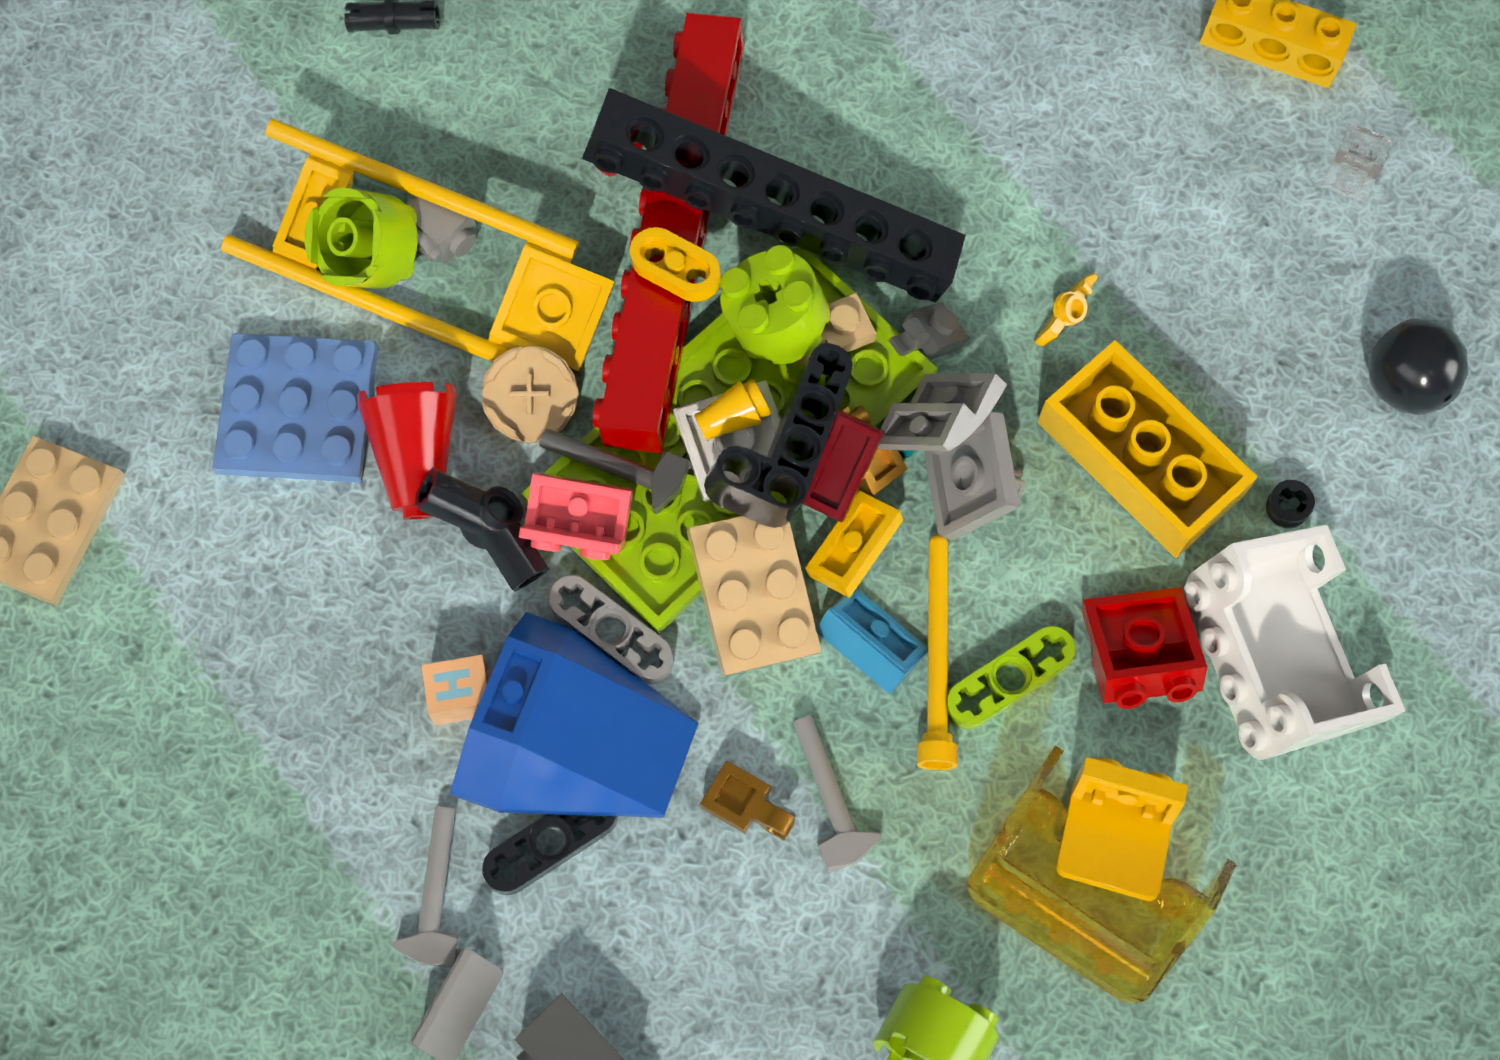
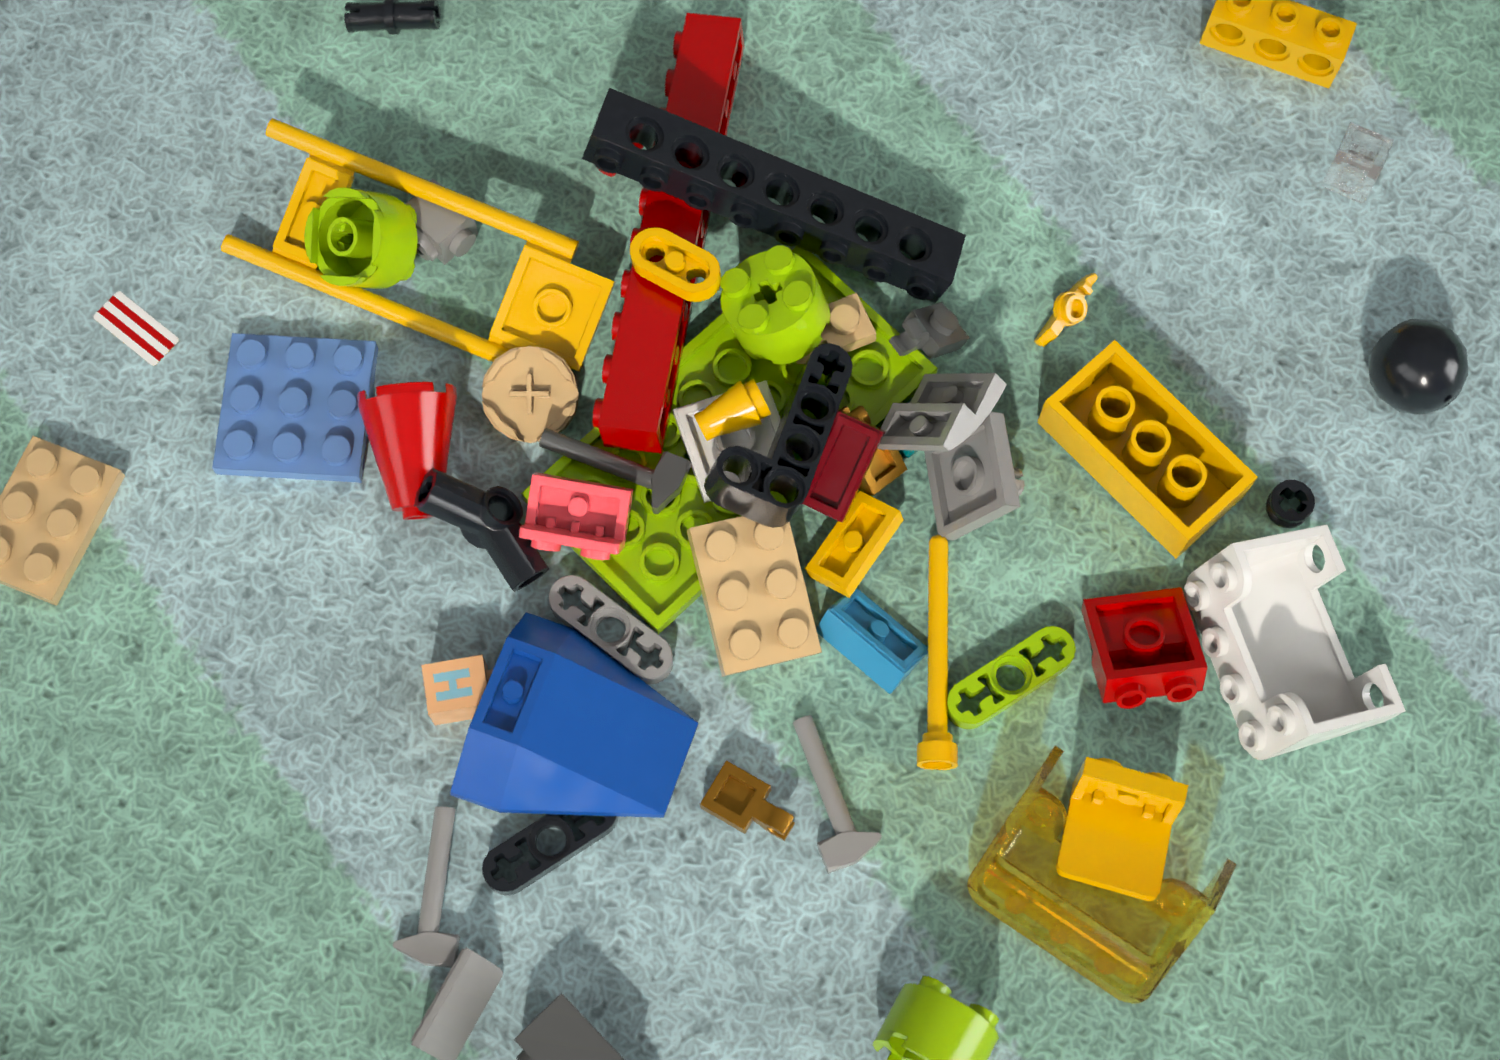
none -> sticker [93,291,179,366]

